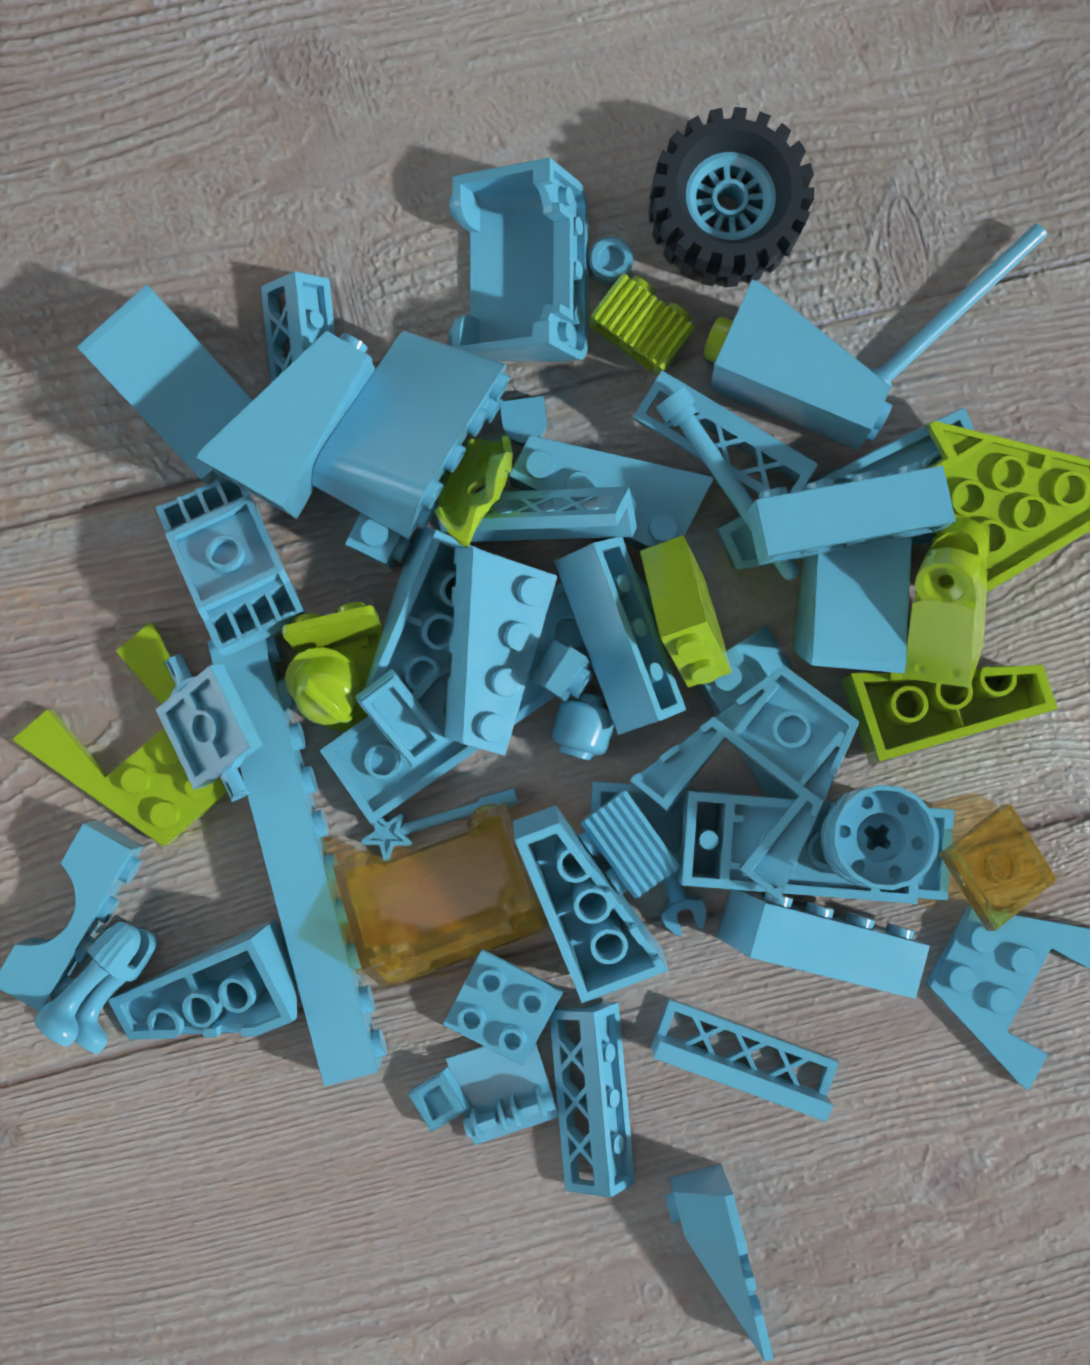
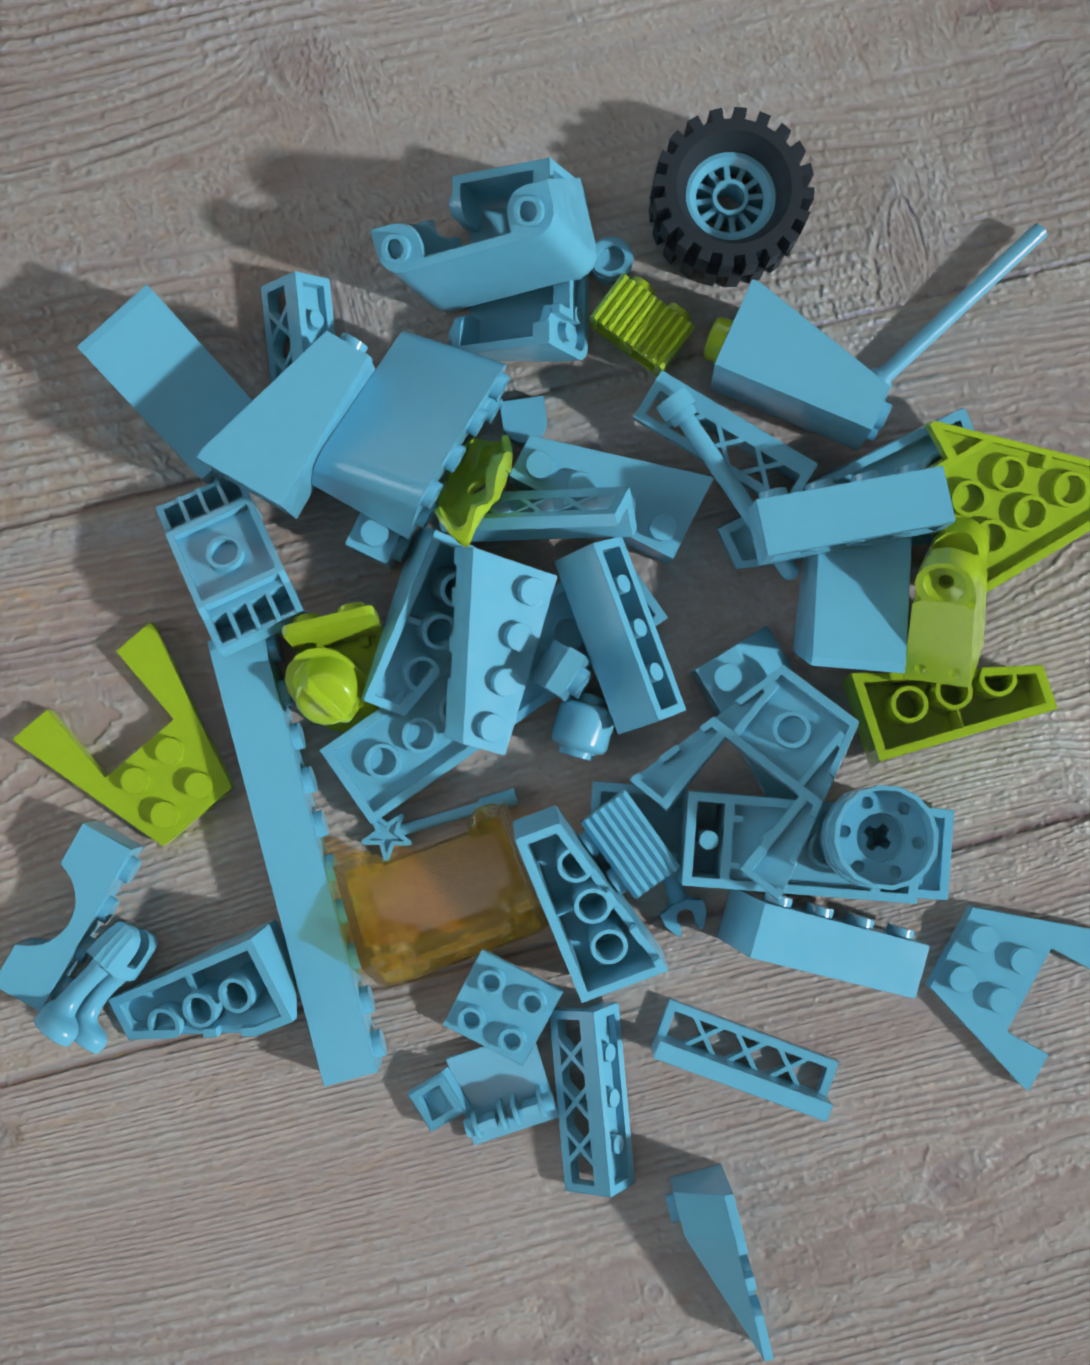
medium azure plate [155,654,263,802] -> none
medium azure tile [355,669,449,768] -> none
lime brick [640,535,732,688] -> none
clear yellow plate [939,804,1058,931] -> none
none -> medium azure windscreen [370,178,597,312]

